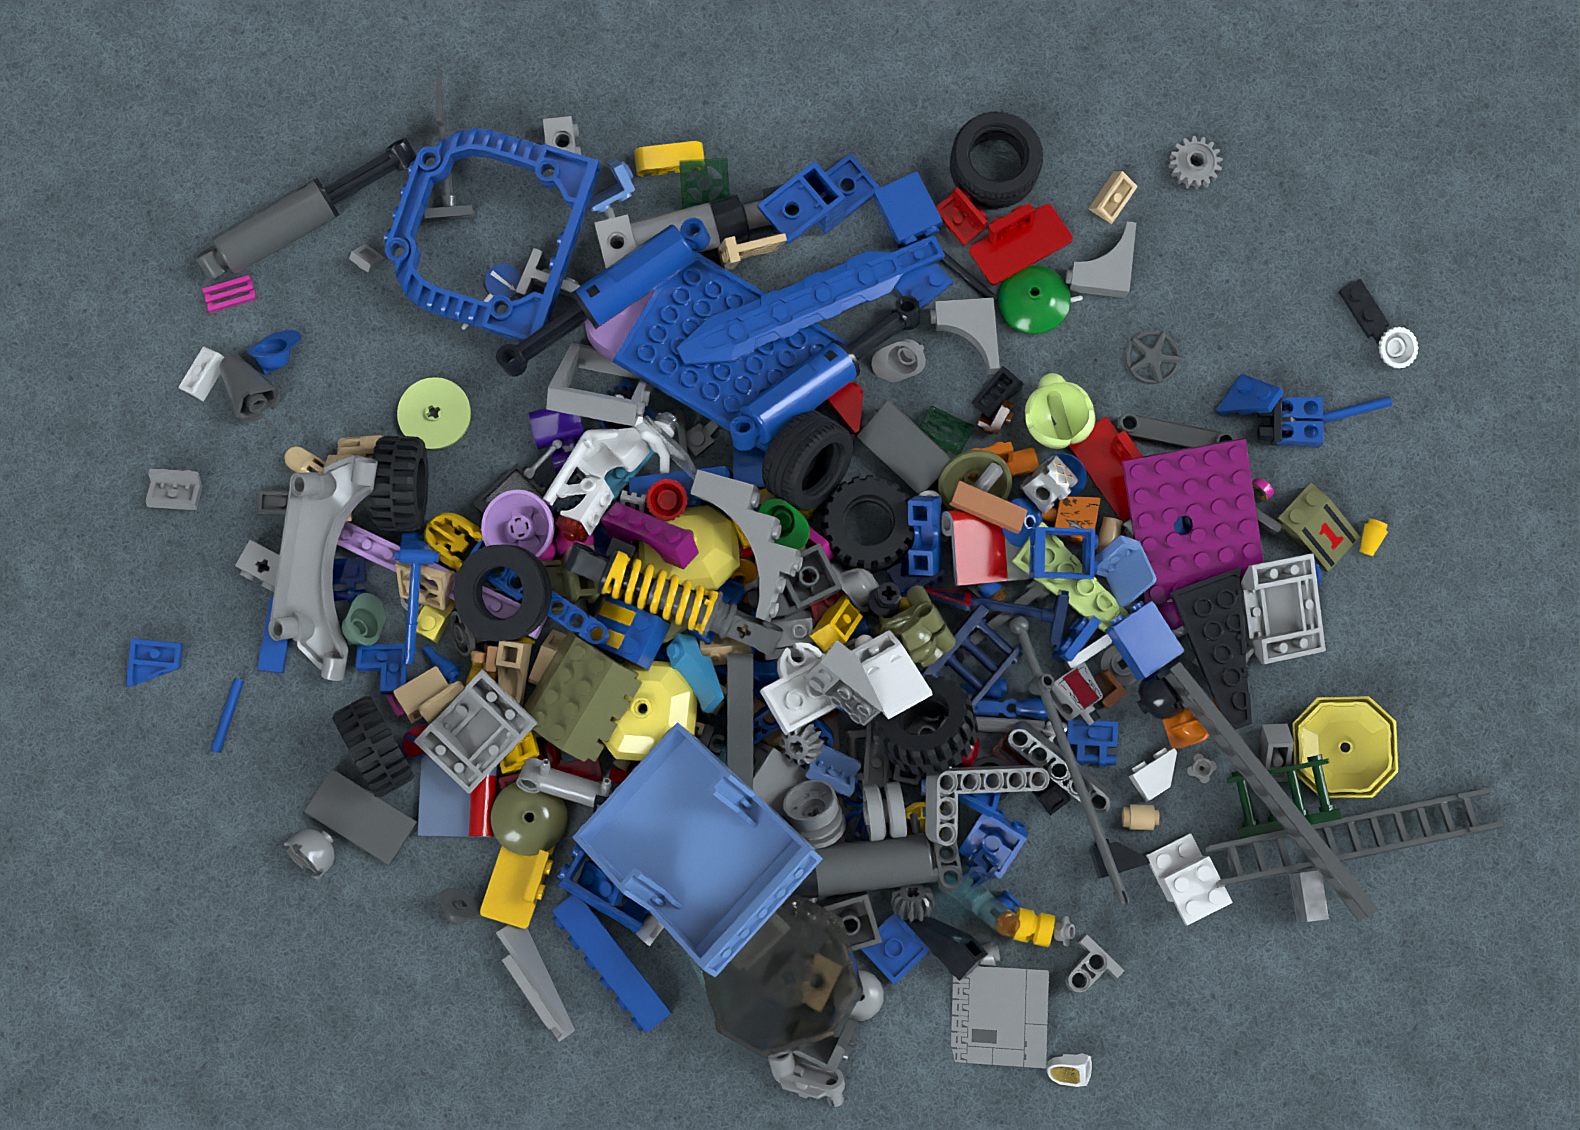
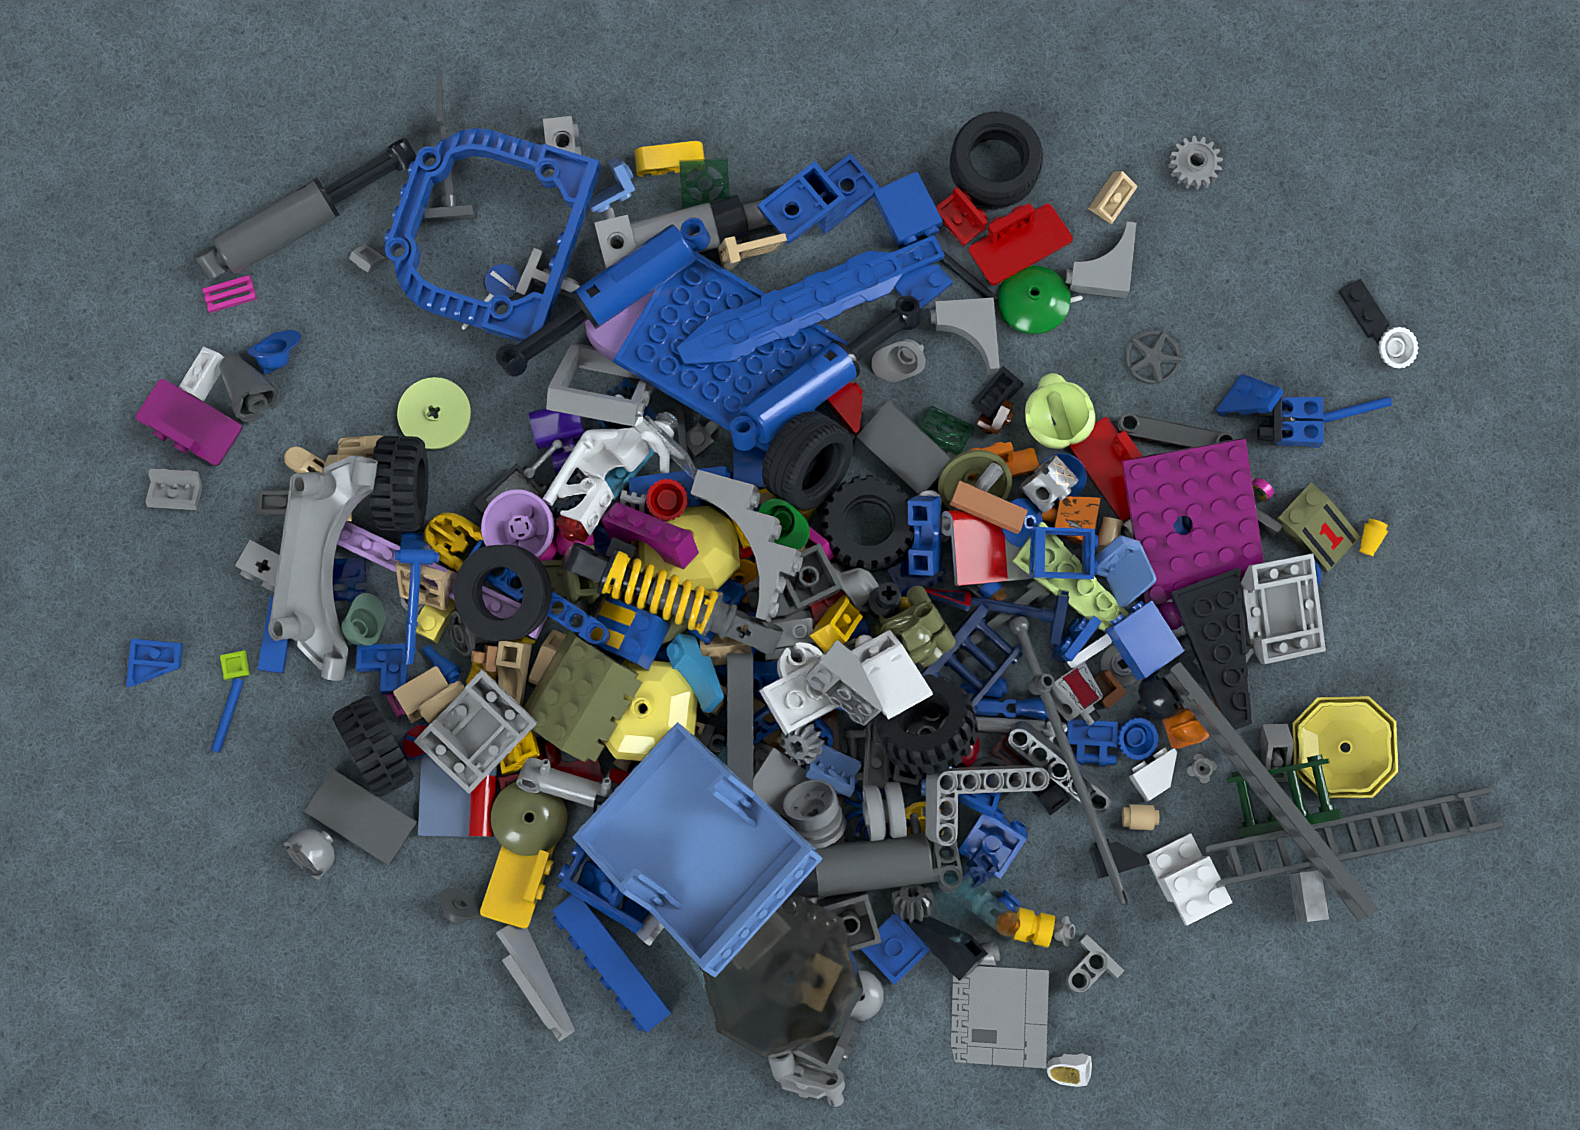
none -> magenta bracket [136,379,242,466]
none -> lime tile [220,650,250,680]
none -> blue hat [1117,717,1159,760]

